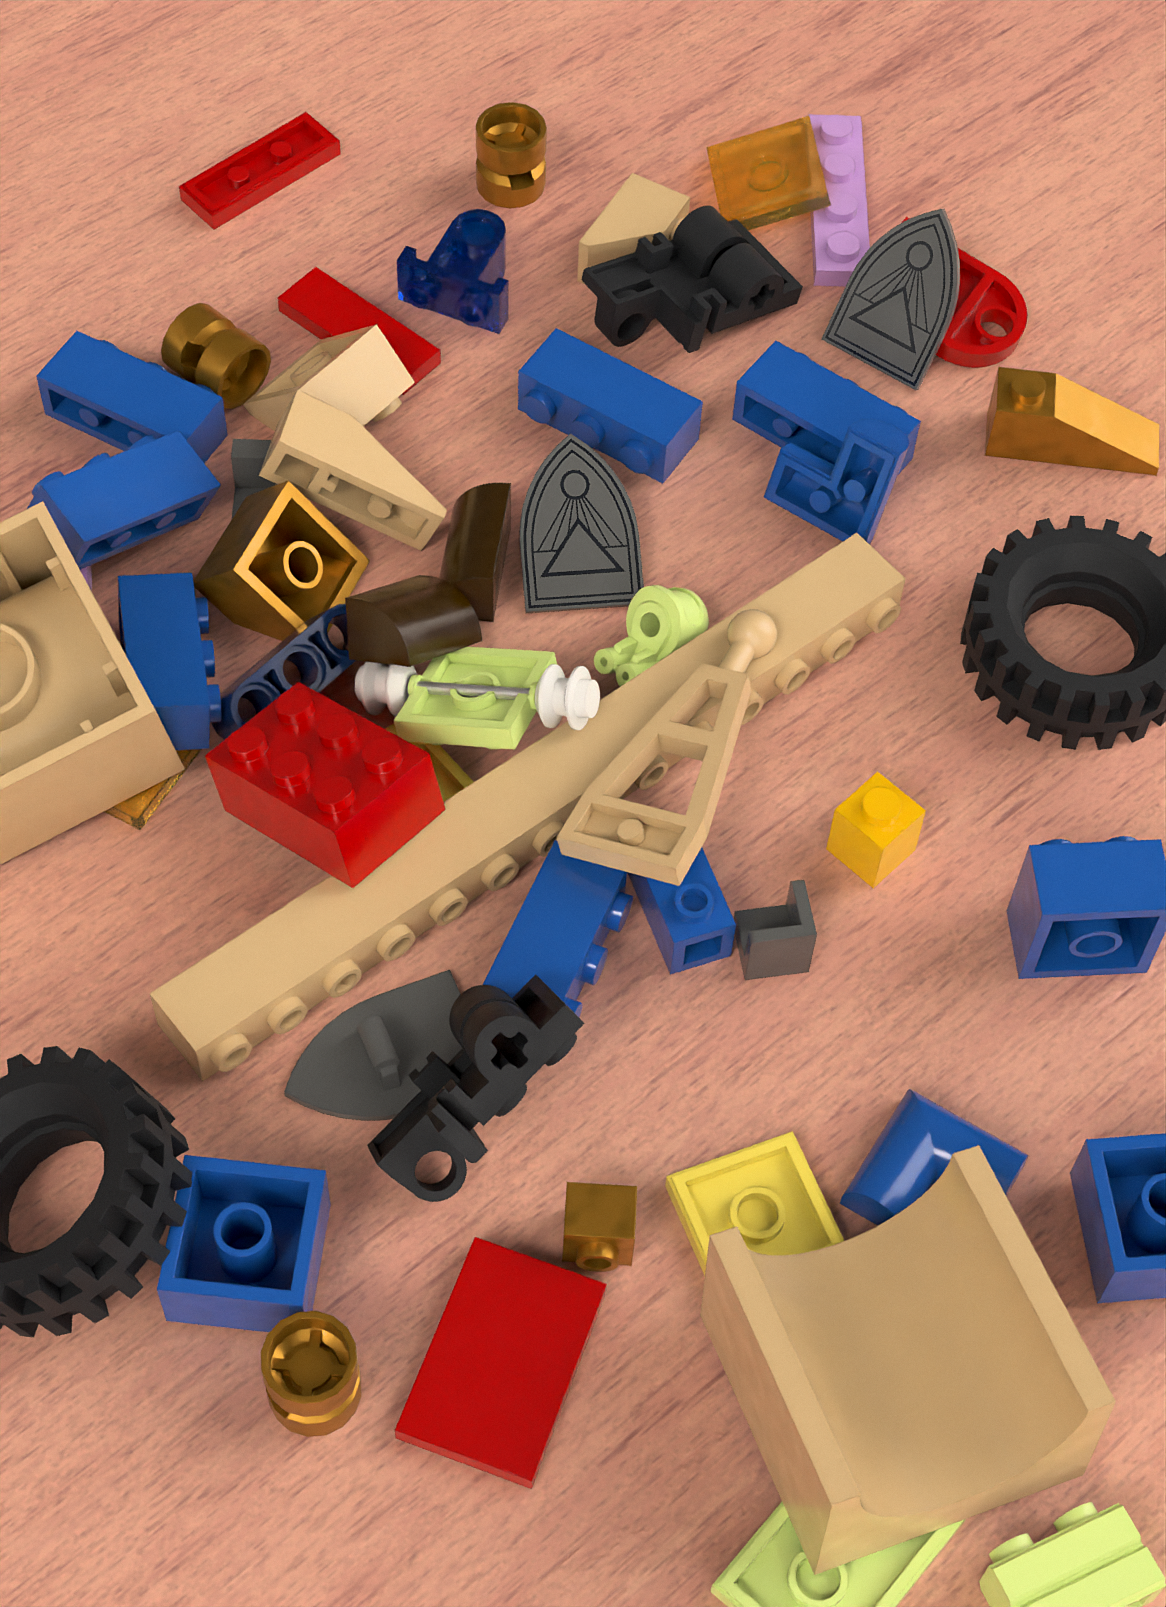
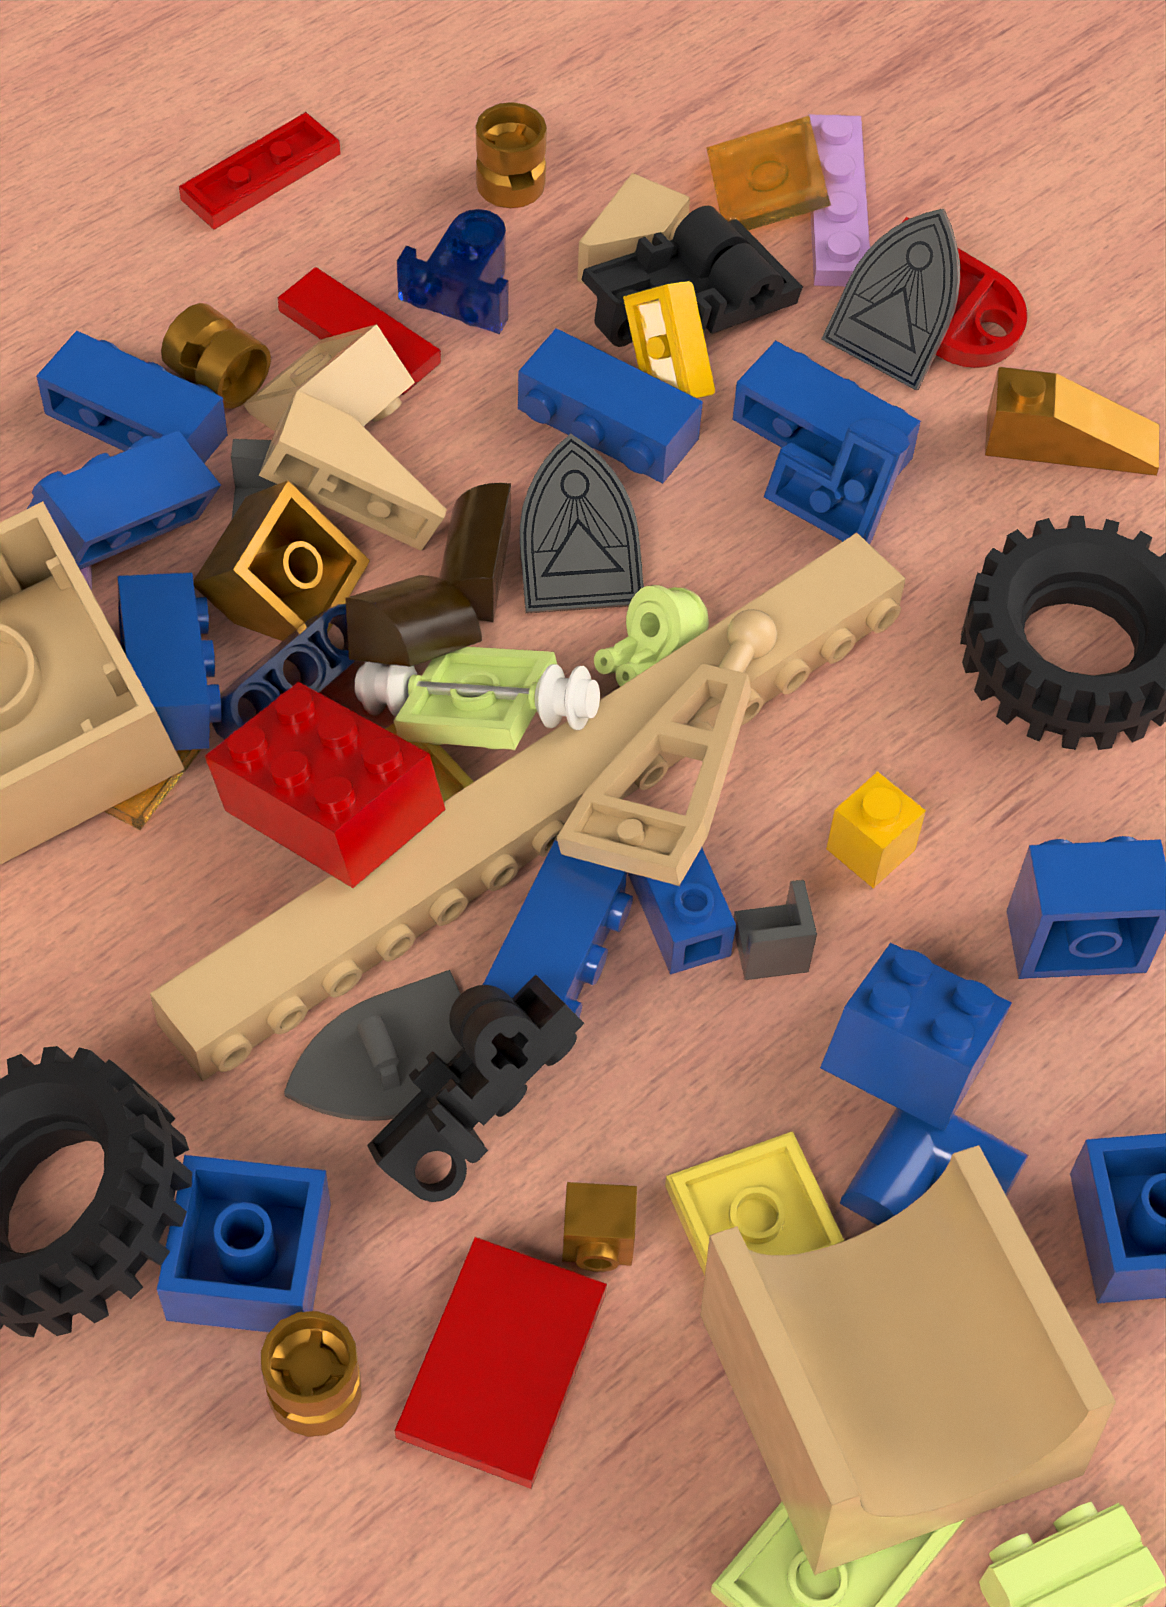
none -> yellow slope [623,281,715,398]
none -> blue brick [820,942,1012,1131]

